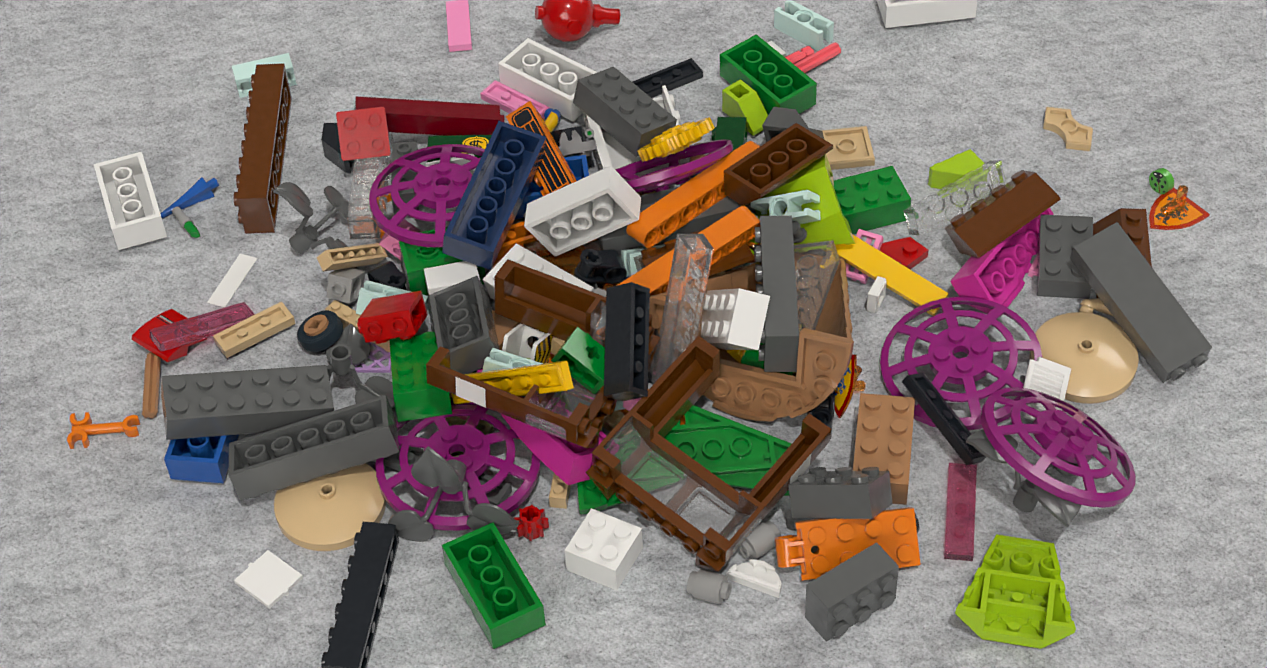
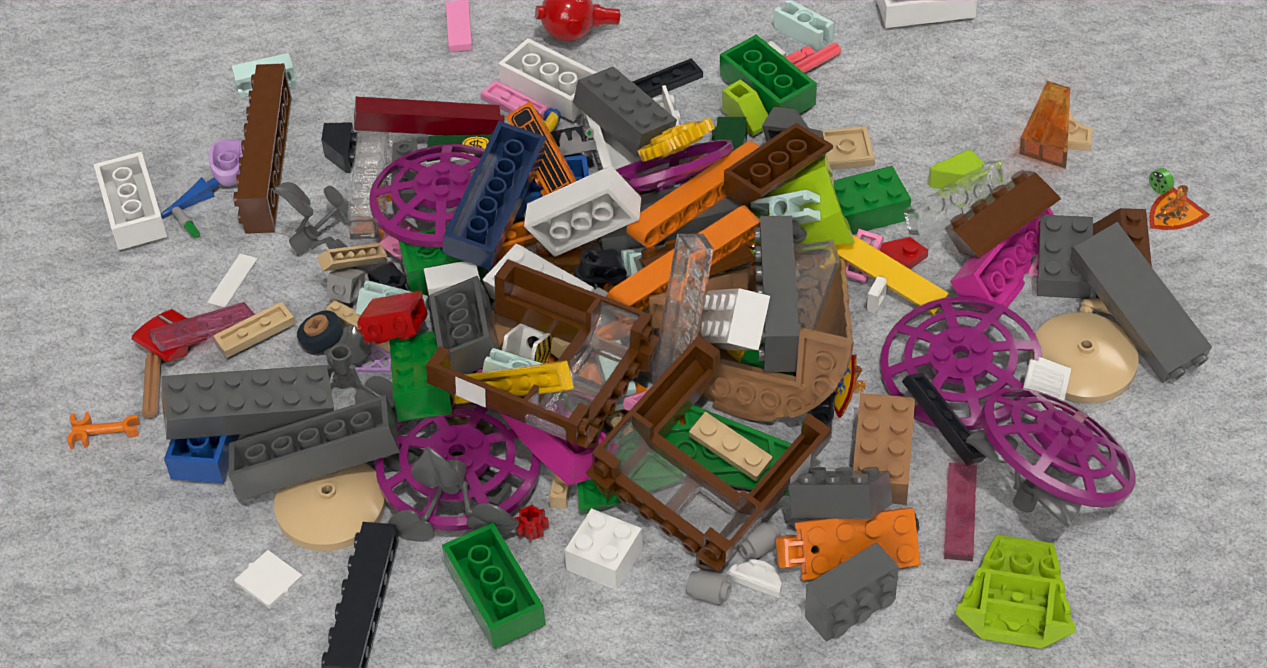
bracket [336,107,391,161] -> none
green brick [551,327,605,394] -> none
black brick [604,282,650,401] -> none
none -> lavender piece [209,139,243,186]
none -> tan plate [689,412,773,481]
none -> clear orange wedge [1019,81,1070,169]

